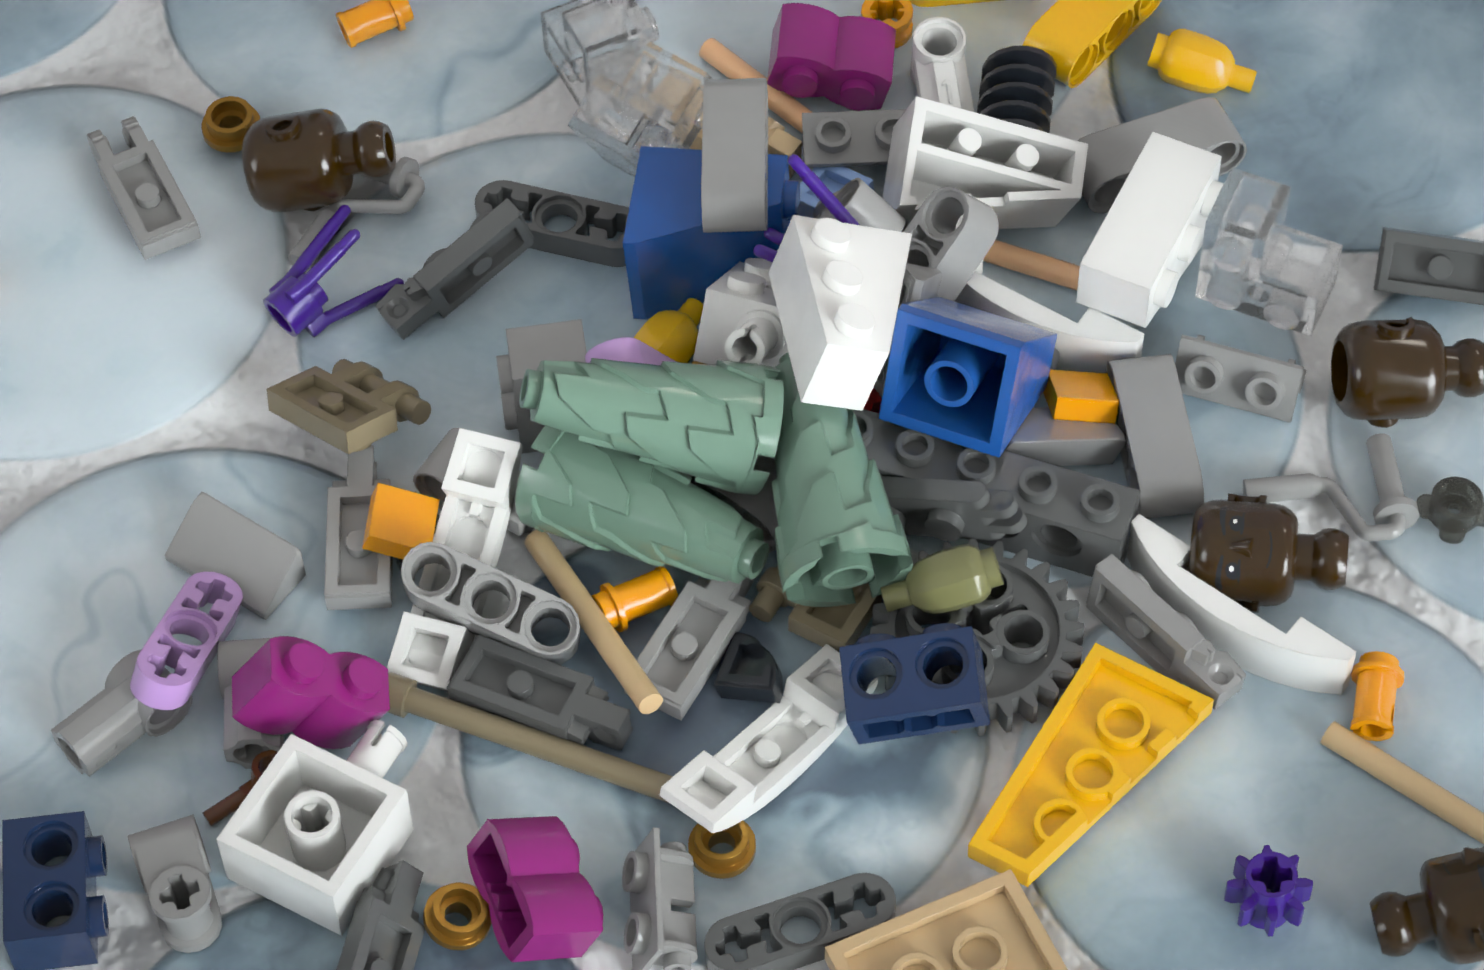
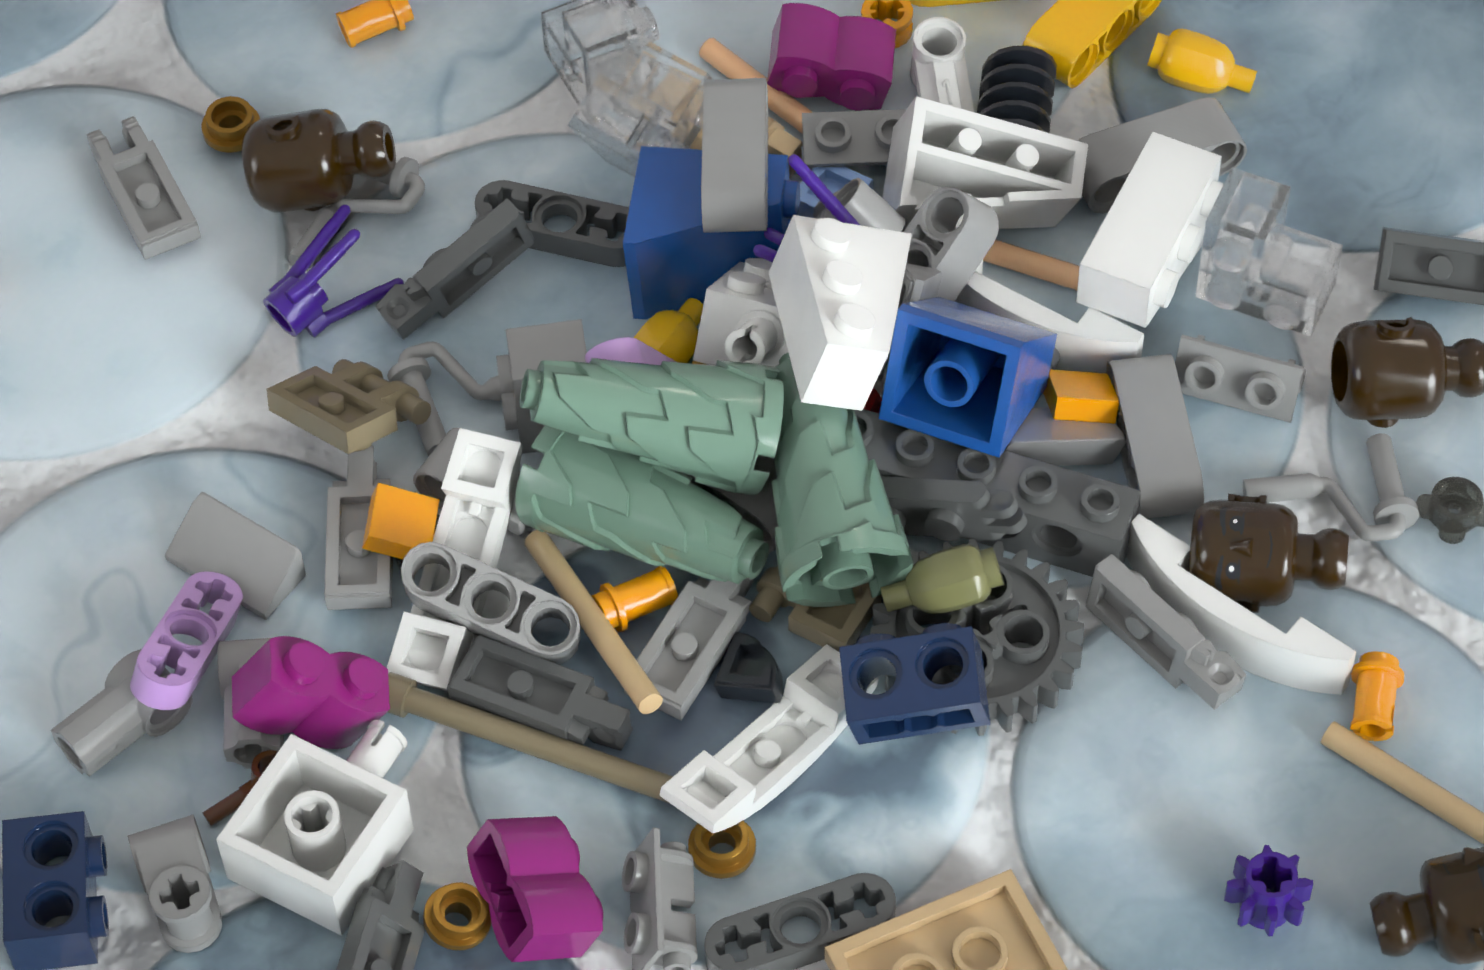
yellow wing [968,643,1214,887] -> none
none -> light grey piece [387,341,502,456]

